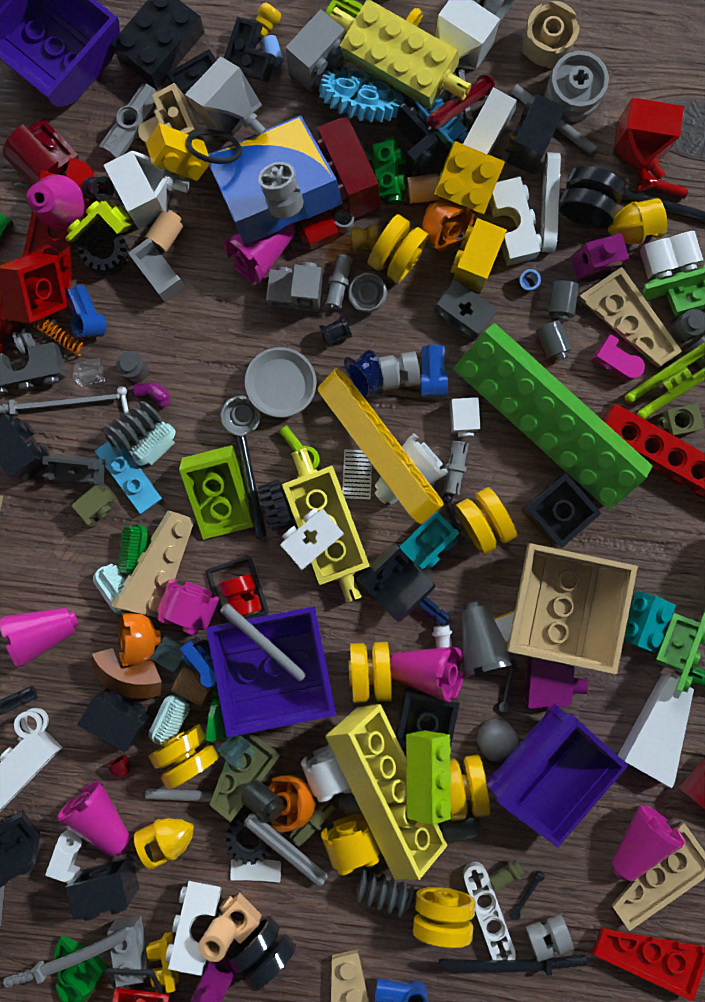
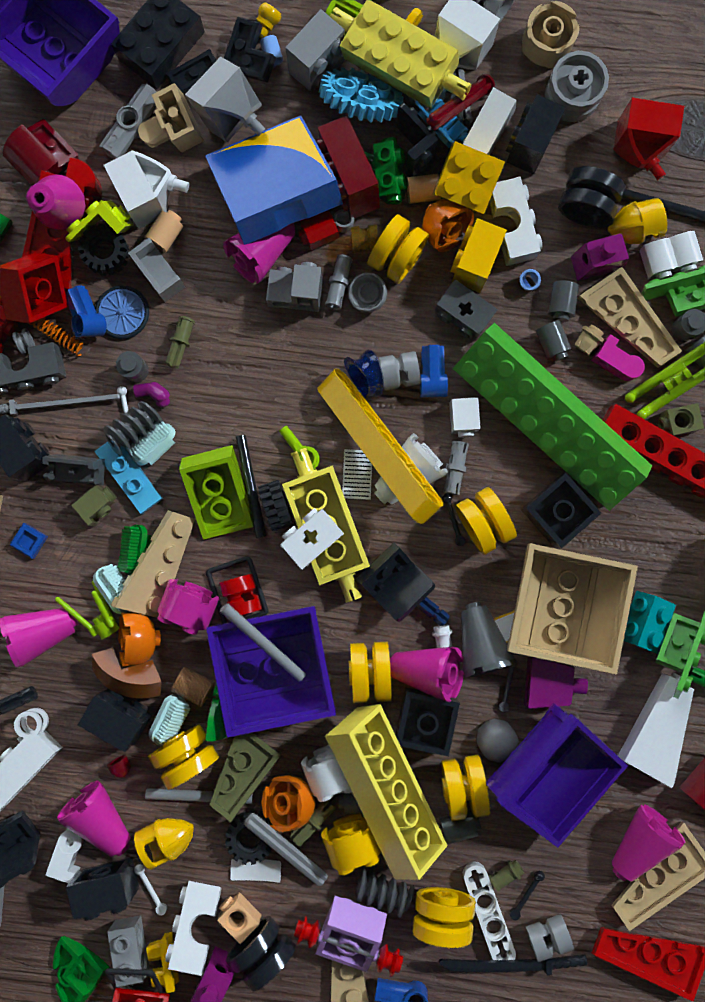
light grey sword [3,927,130,988] -> none
clear slope [73,358,105,386] -> none
black bush [82,176,114,201] -> none
yellow brick [146,123,210,181] -> none
clear light blue tile [151,635,184,673] -> none
blue plate [180,636,216,687] -> none
black tyre [186,129,242,164] -> none
light nougat brick [199,917,236,962] -> none
clear light blue tile [218,735,255,769] -> none
light grey hair [220,396,261,436] -> none
pearl dark grey brick [241,780,283,822] -> none
light grey piece [245,347,316,418] -> none
light grey wheel [258,162,304,218] -> none
black bush [319,315,352,347] -> none
teal bracket [399,512,459,570] -> none
lime brick [406,730,451,825] -> none
light grey bar [511,84,597,156] -> none
white beam [540,152,561,253] -> none
red piece [636,168,688,199] -> none
none -> blue tile [10,523,48,559]
none -> lime plant [55,581,120,639]
none -> medium blue wheel [95,285,149,339]
none -> white hinge [134,864,167,915]
none -> olive axle [166,316,195,369]
none -> lavender brick [293,896,403,977]
none -> tan hose [574,324,605,356]

